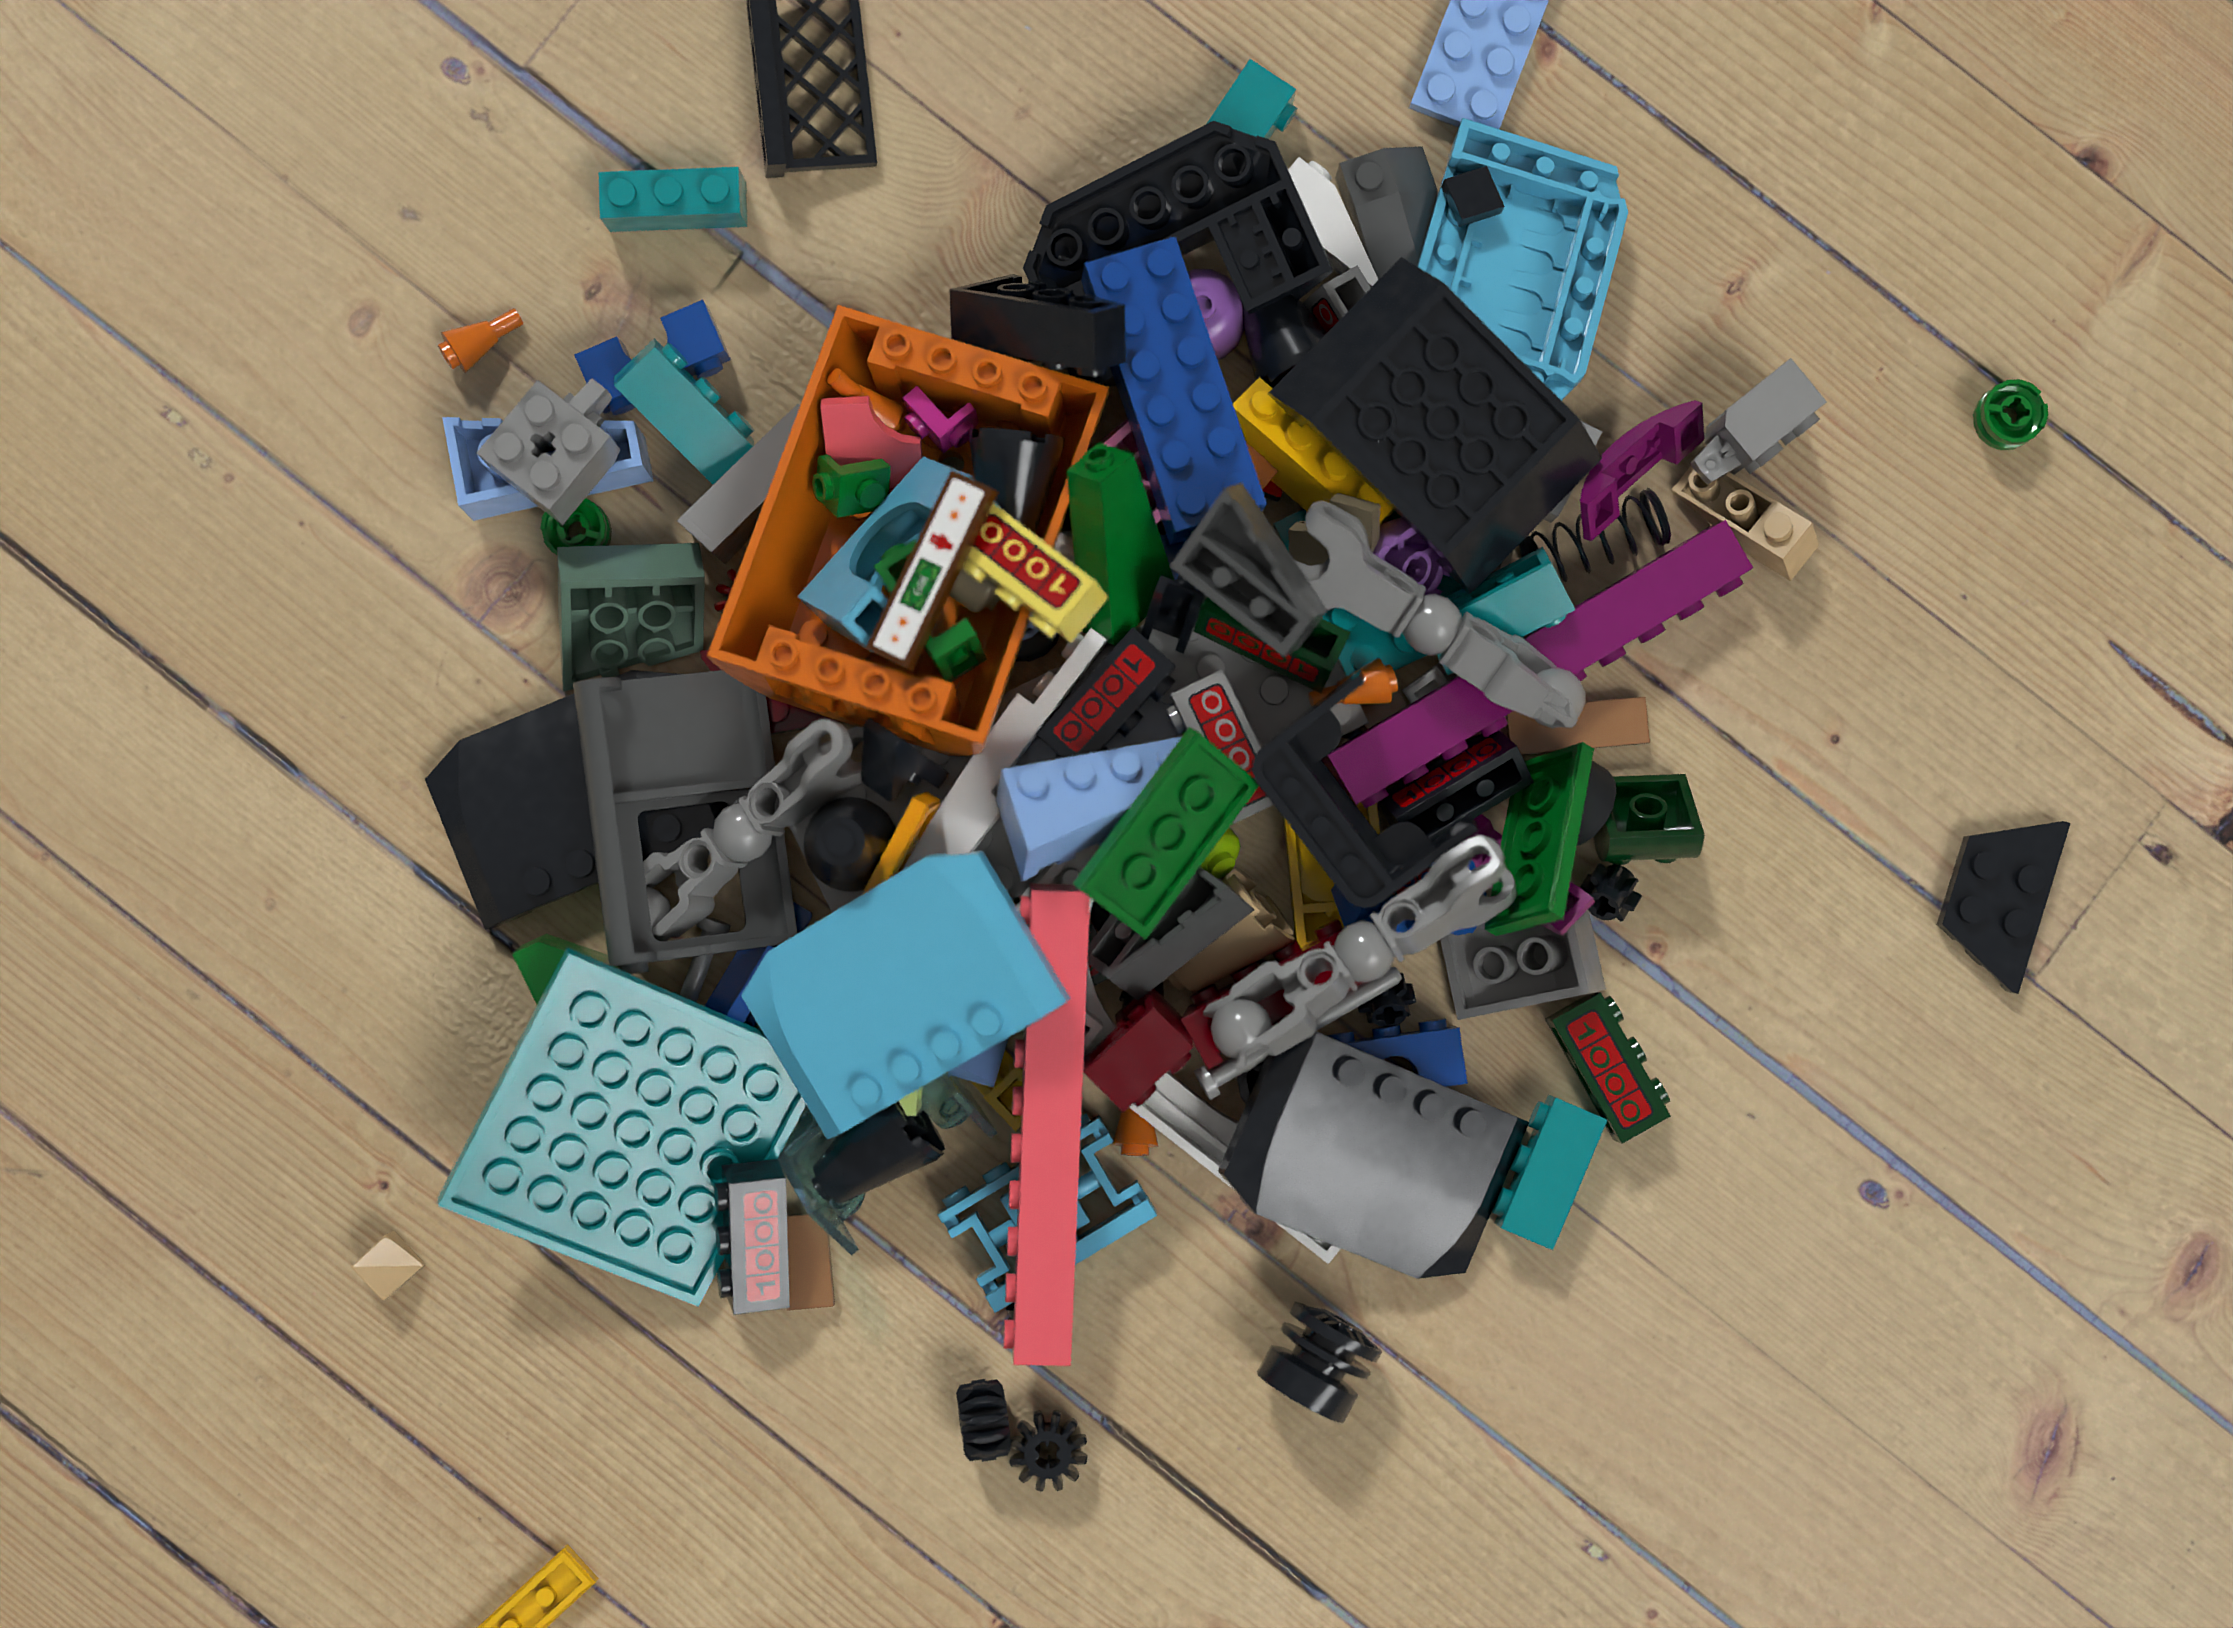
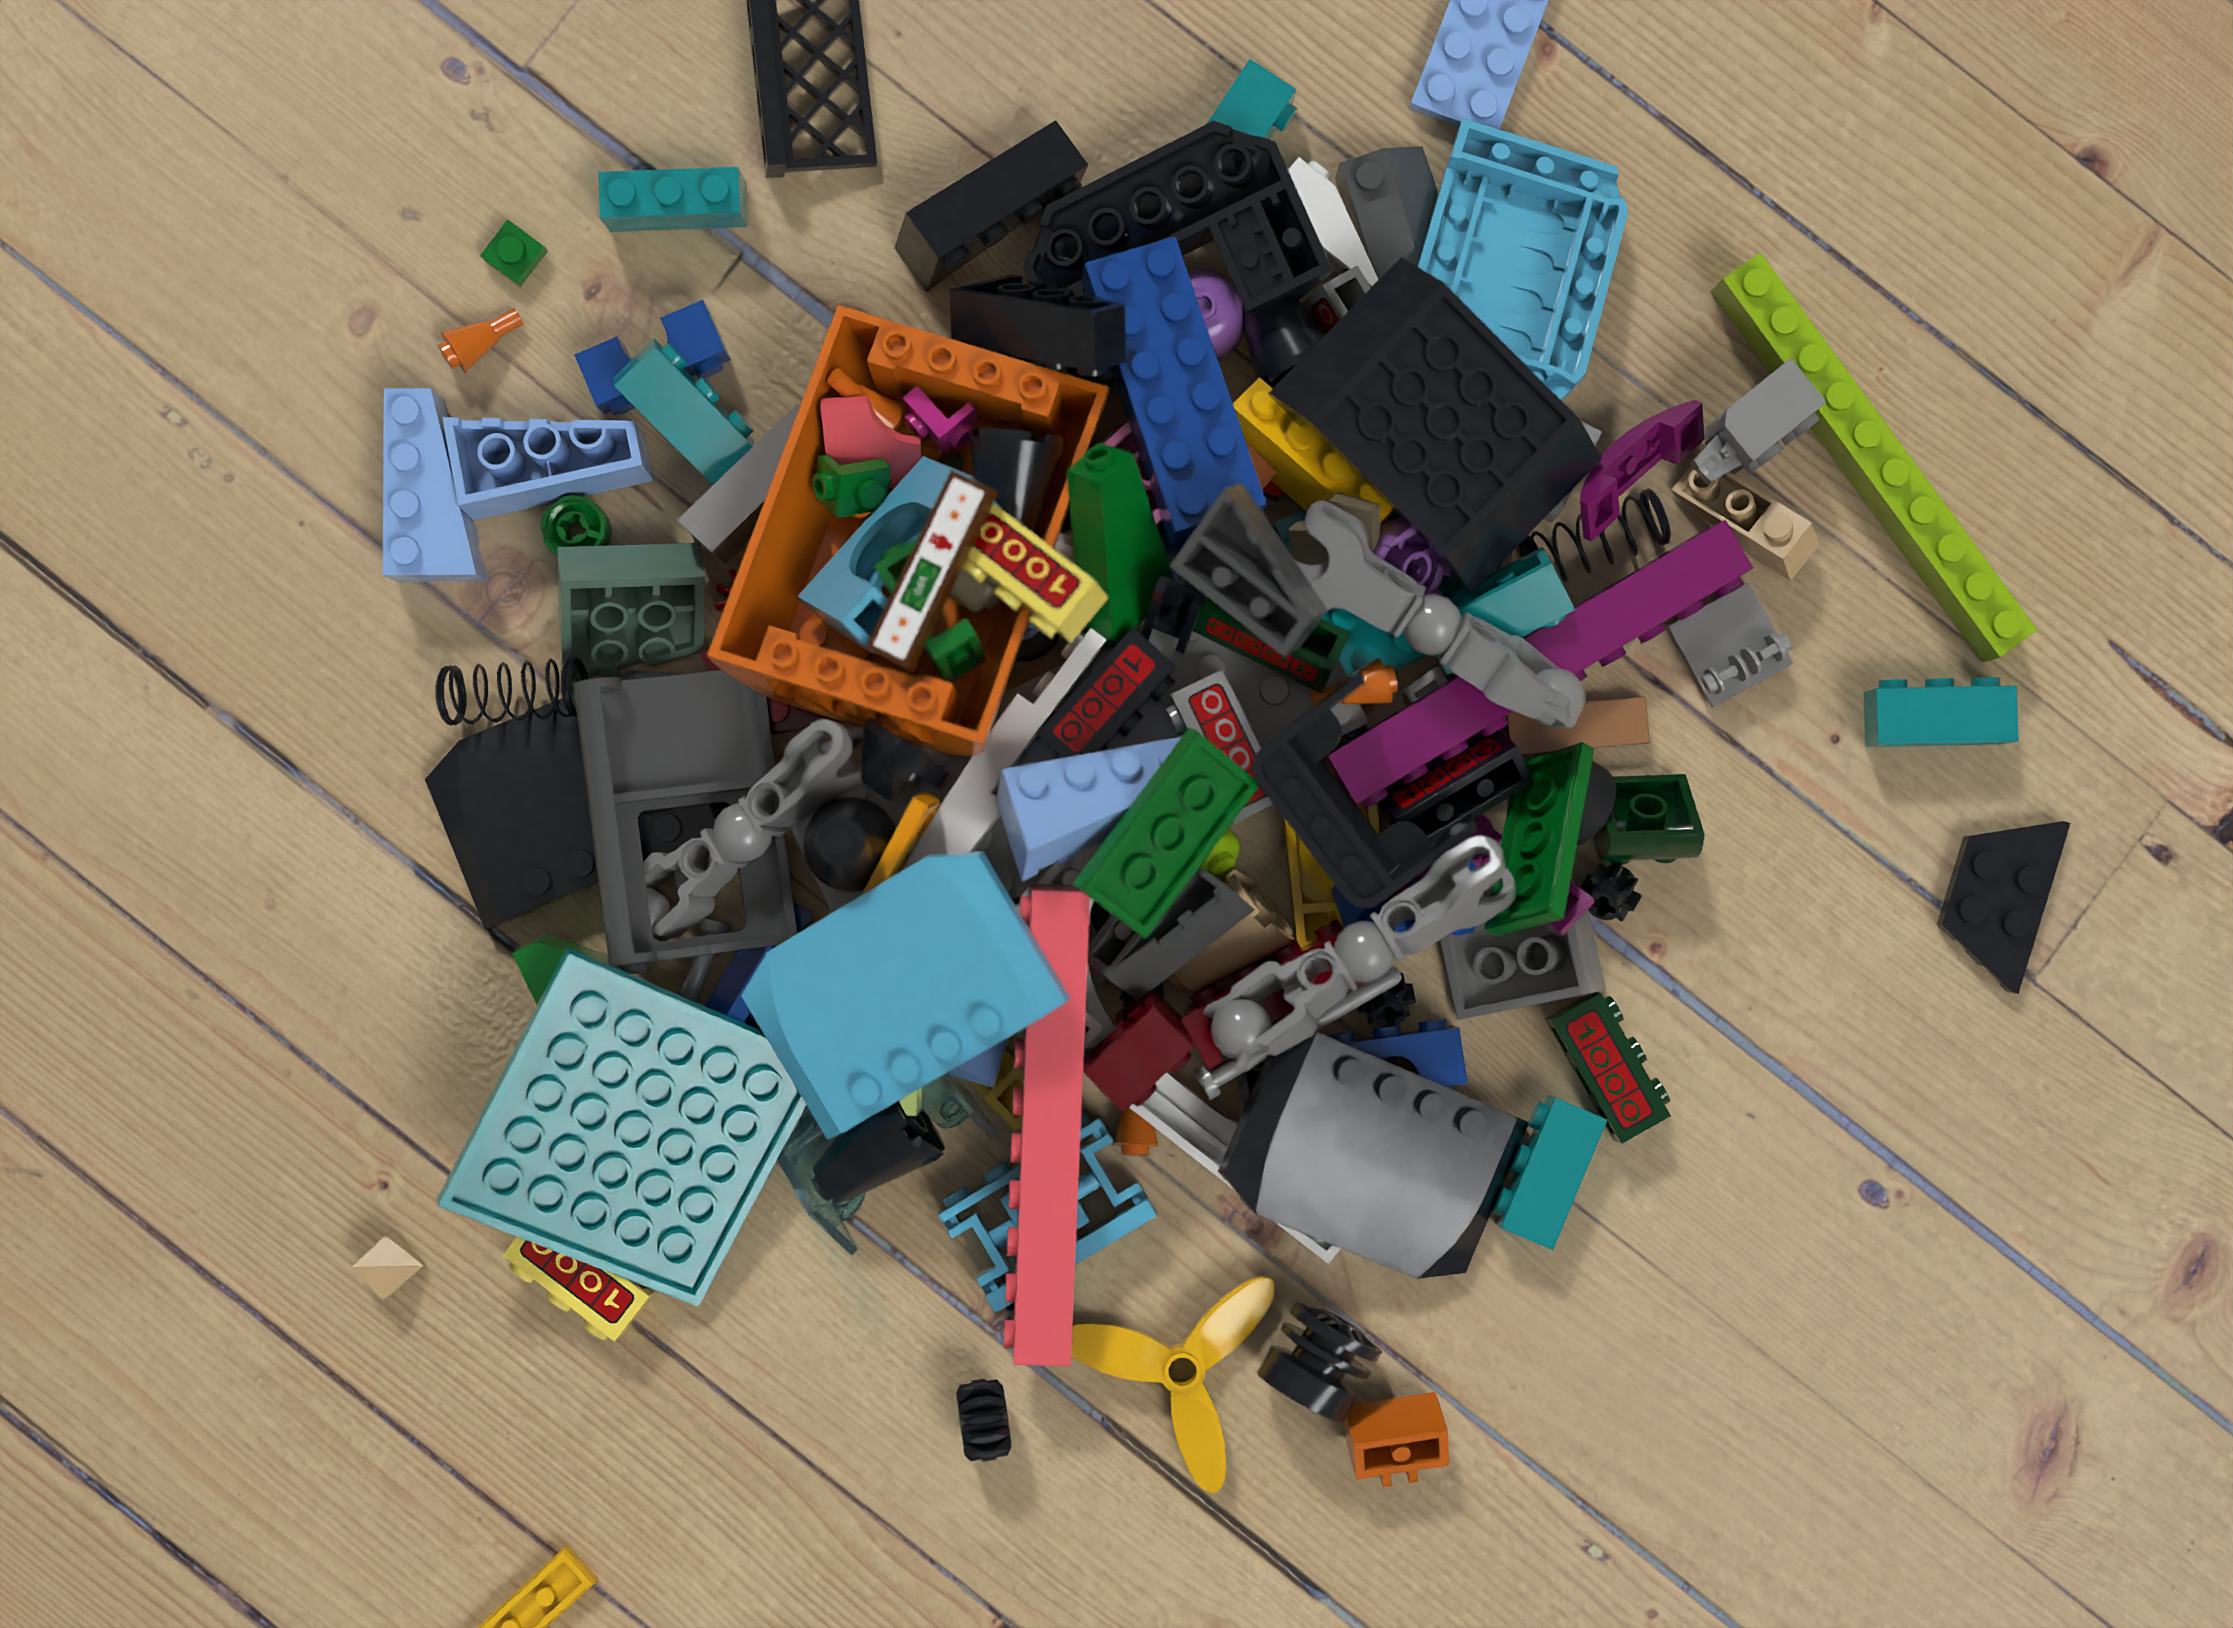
light grey hinge [477,378,620,525] -> none
brick [714,1159,790,1315] -> none
medium nougat tile [787,1211,835,1311] -> none
black gear [1009,1410,1088,1492] -> none
black tile [1441,166,1505,227] -> none
green wheel [1973,379,2049,450] -> none
none -> light blue wedge [382,388,489,582]
none -> black piece [435,657,588,726]
none -> green plate [480,219,548,287]
none -> brick [502,1237,656,1342]
none -> black wedge [894,120,1088,292]
none -> yellow piece [1071,1276,1275,1494]
none -> orange brick [1344,1392,1449,1487]
none -> light grey hinge [1667,583,1794,707]
none -> lime brick [1711,252,2038,663]
none -> teal brick [1864,677,2019,747]

